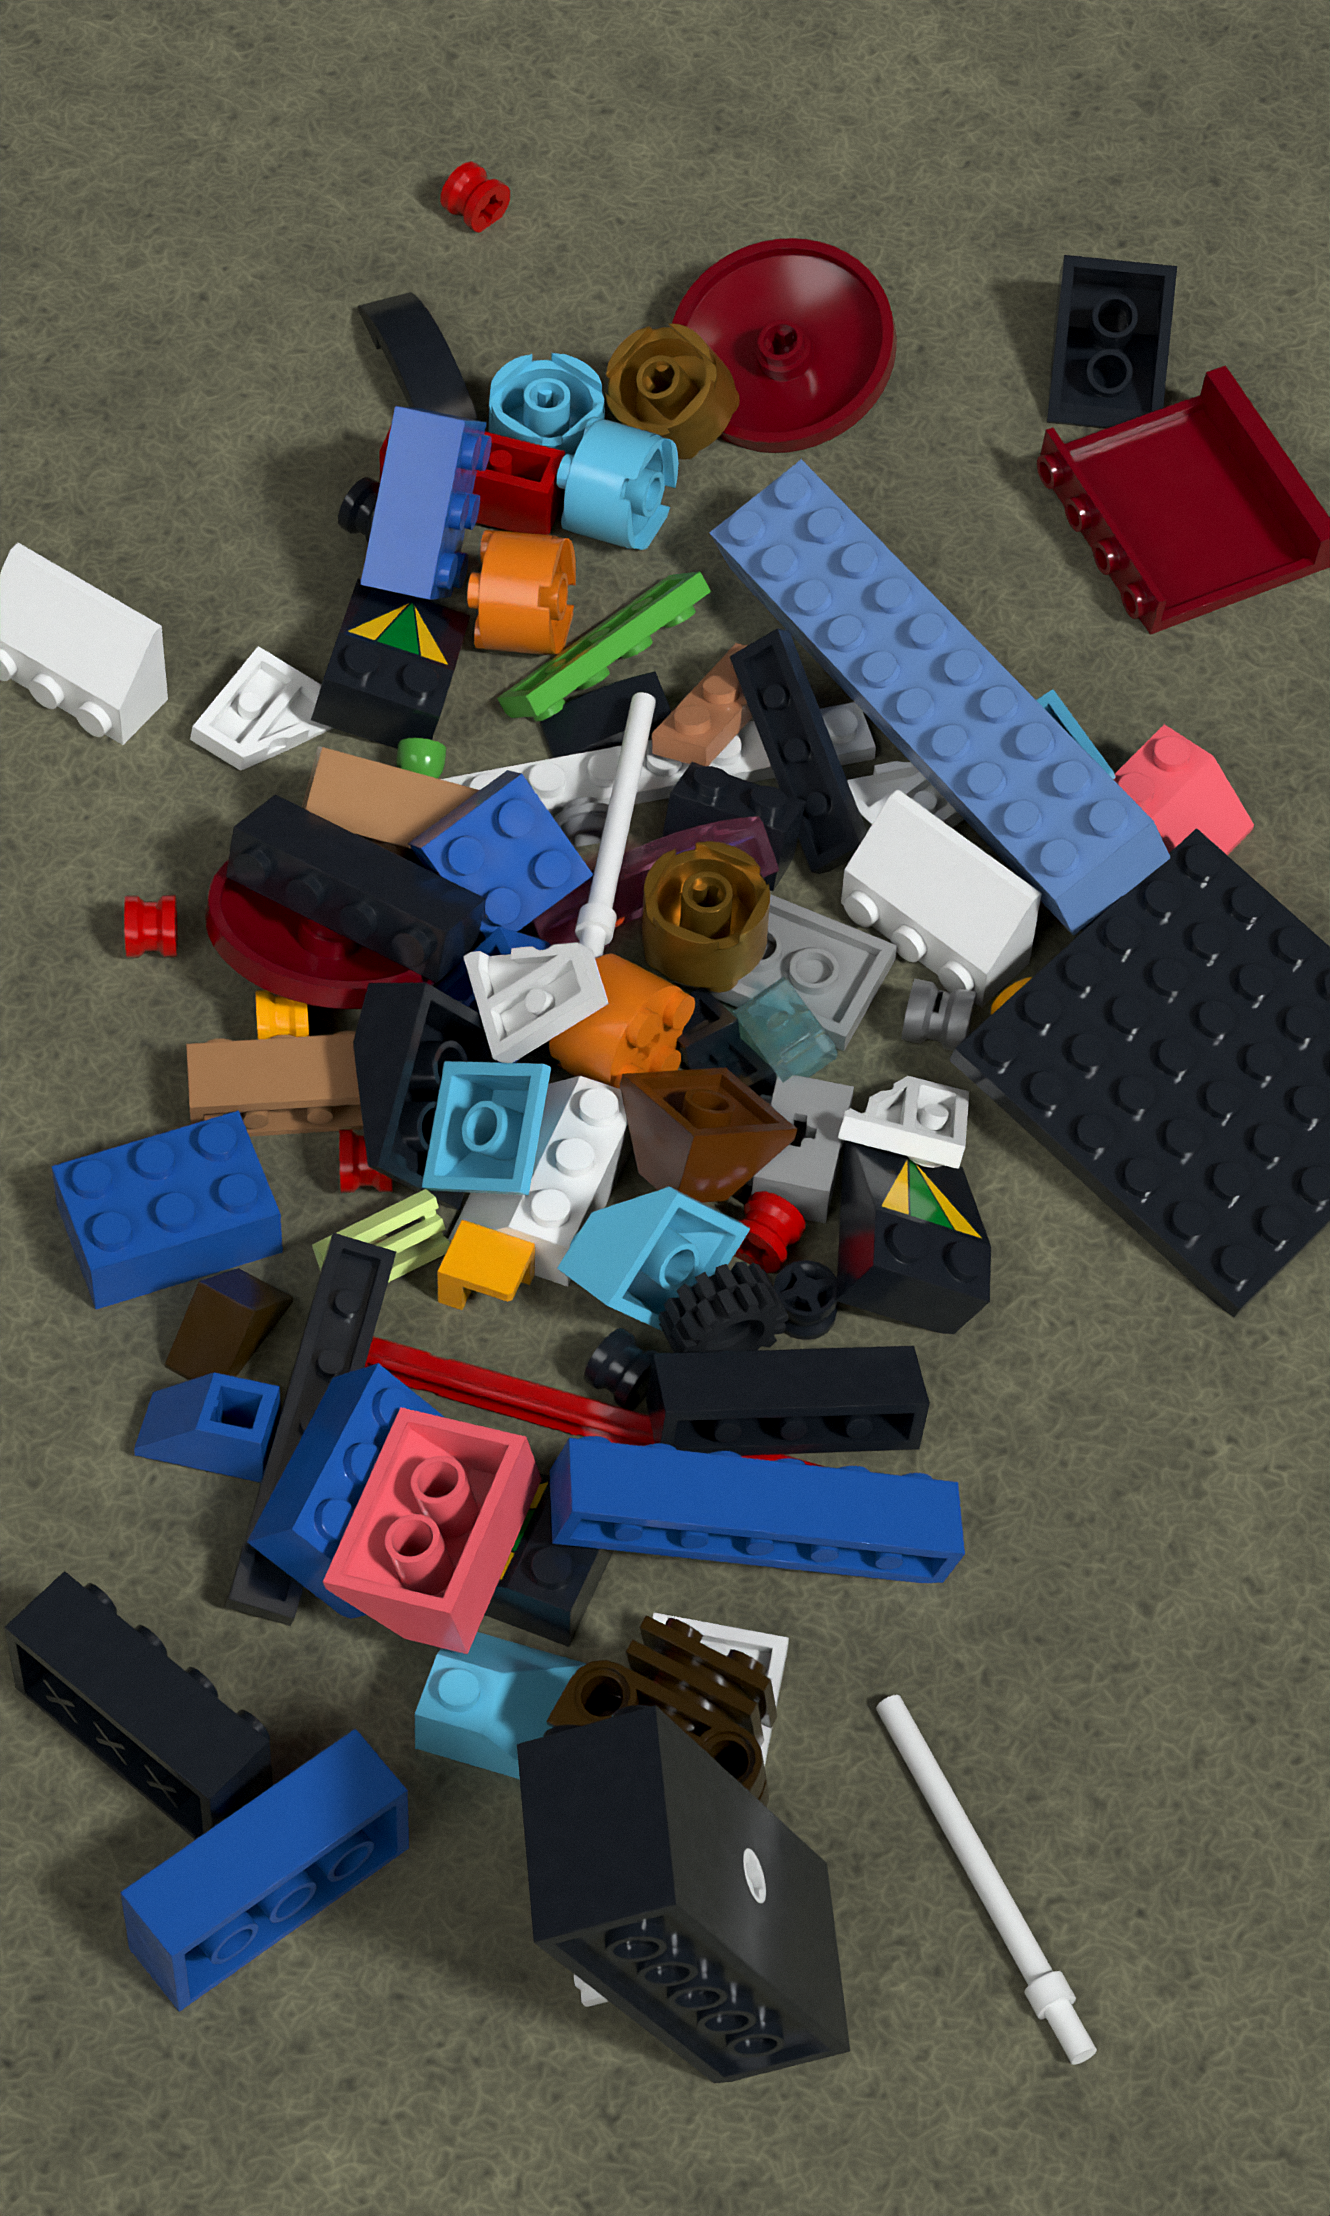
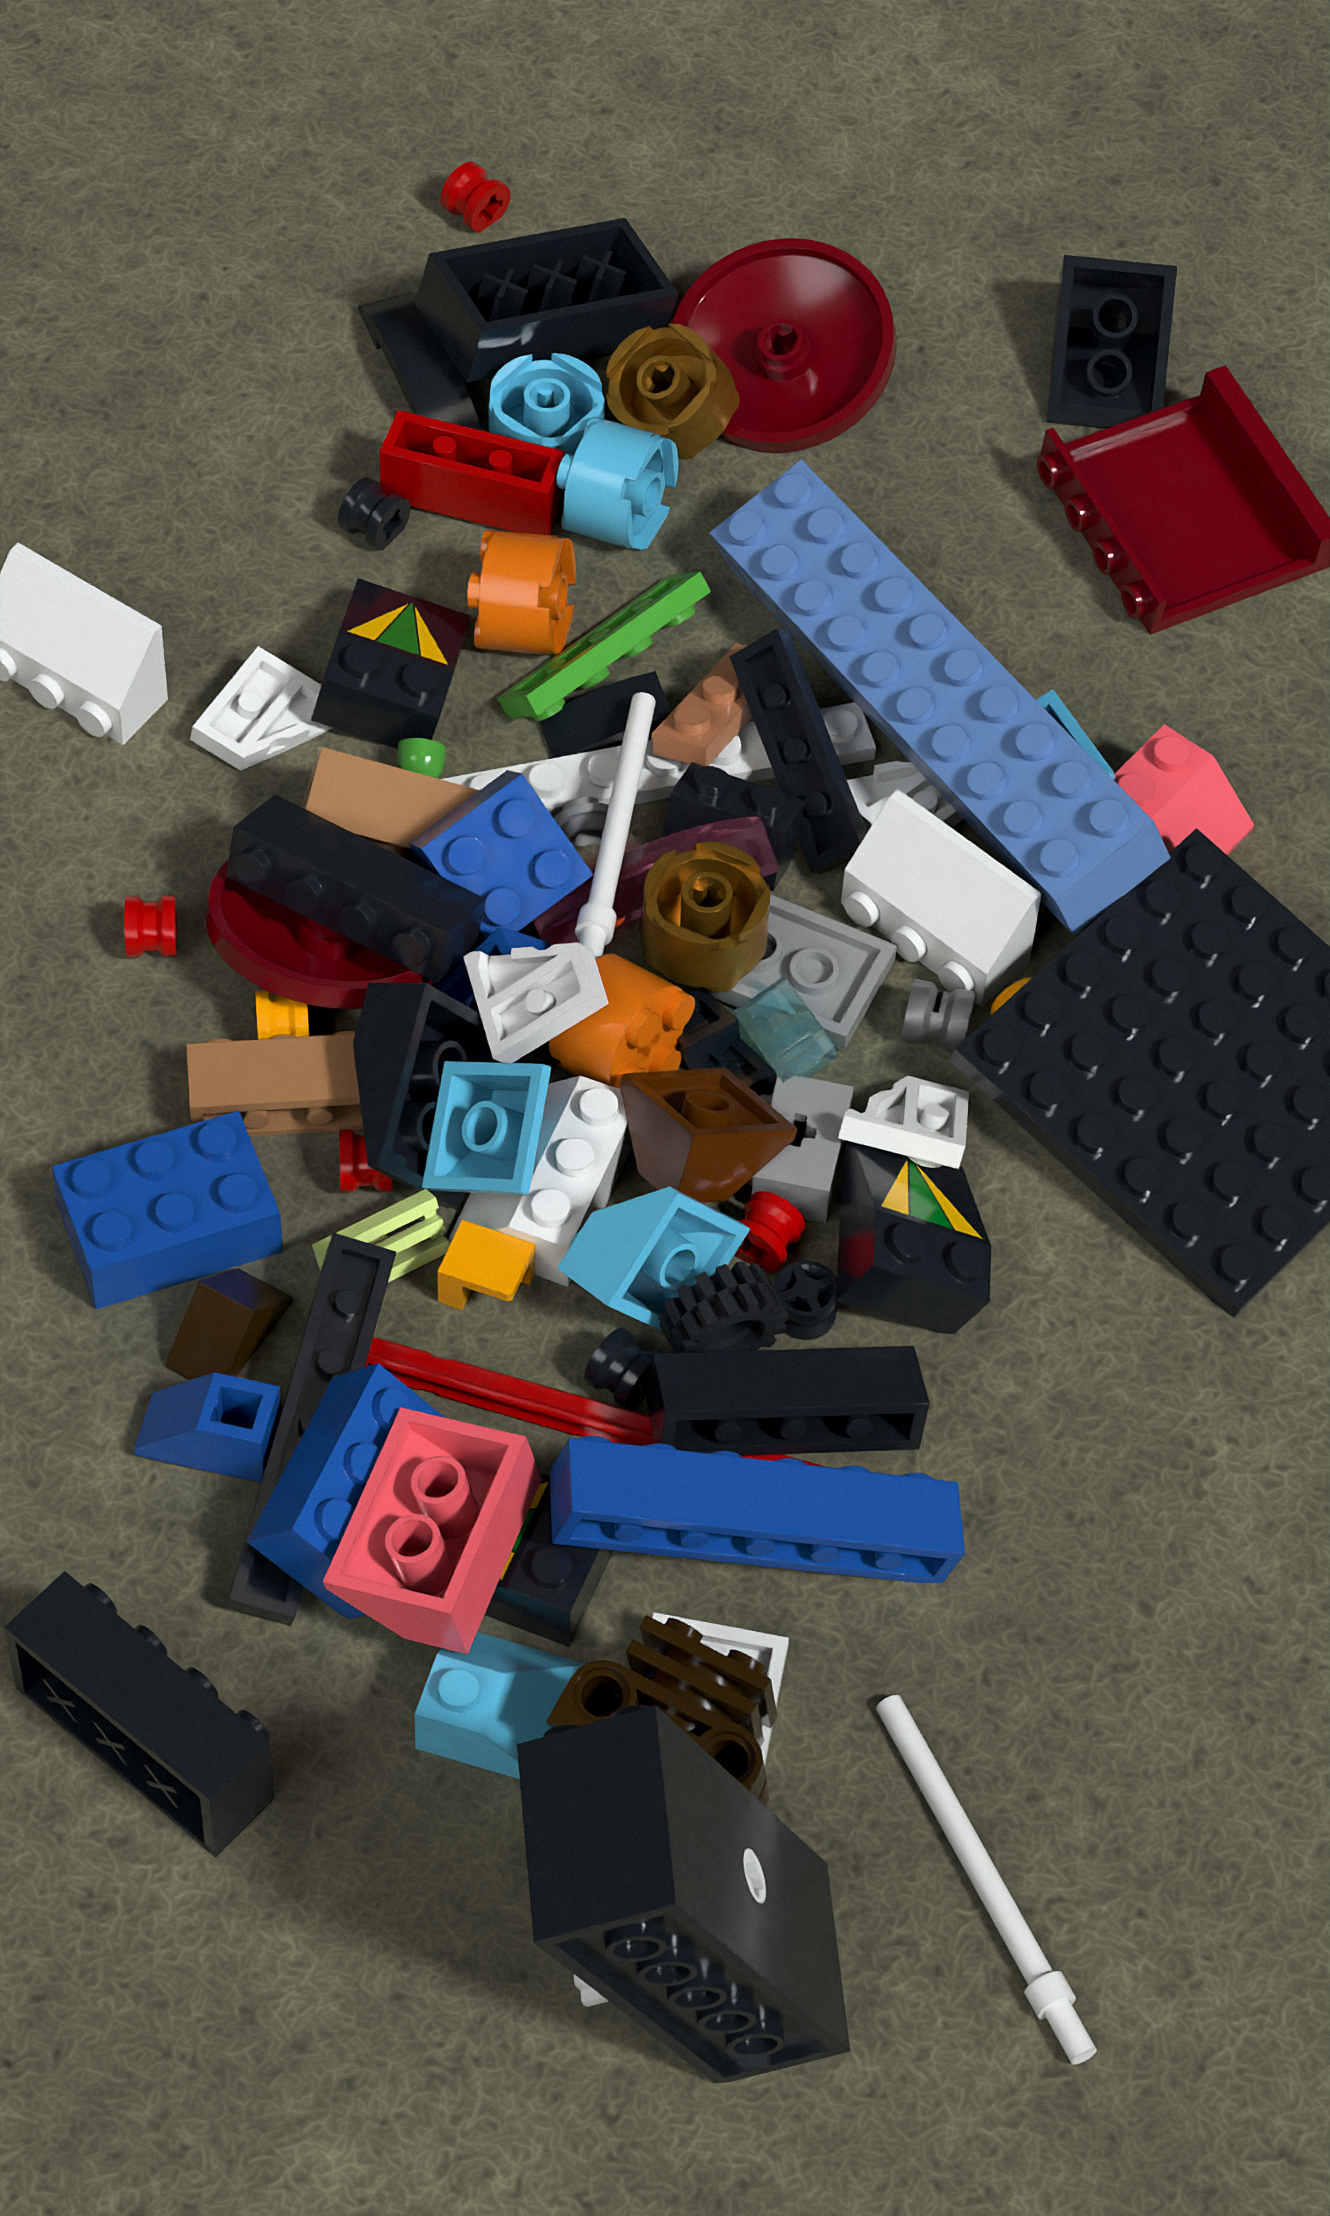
blue brick [120,1728,409,2012] -> none
brick [360,406,492,600] -> none
none -> black brick [415,218,679,383]

